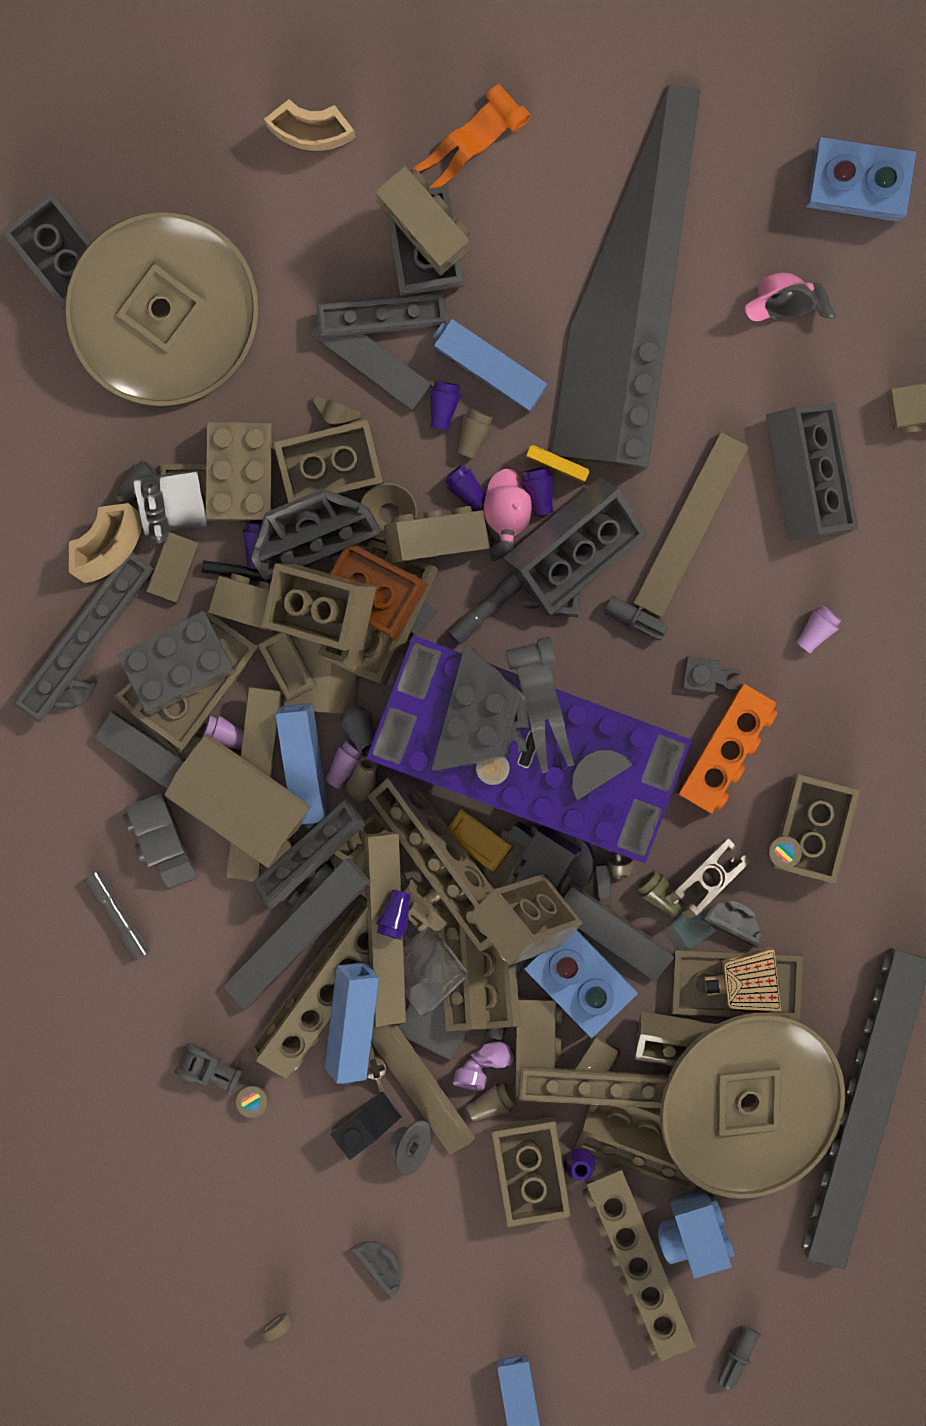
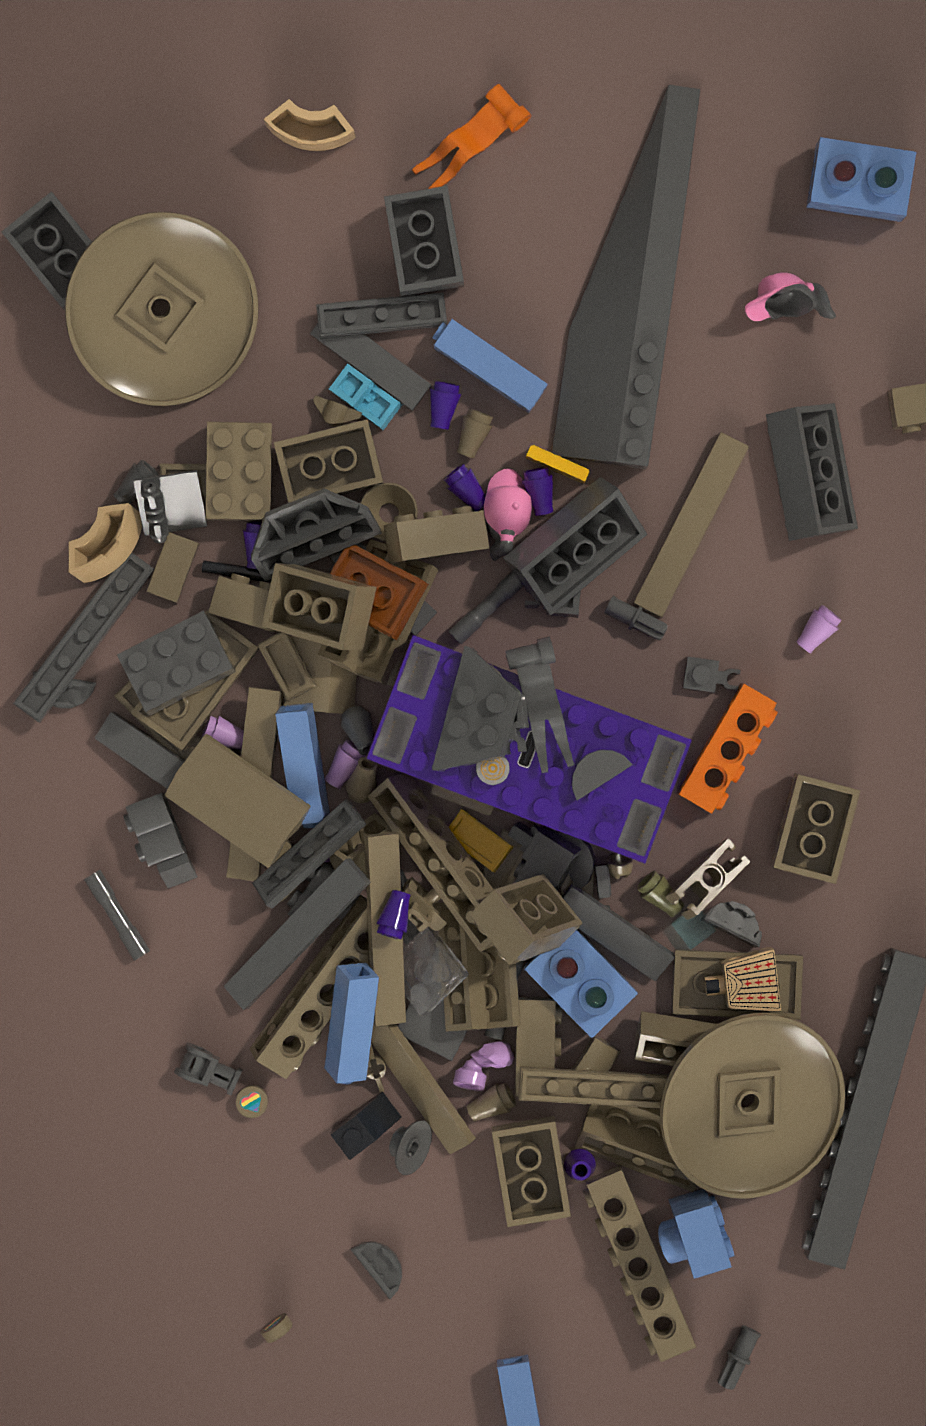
dark tan brick [375,166,471,276] -> none
dark tan tile [768,836,802,869] -> none
none -> medium azure slope [329,364,402,431]

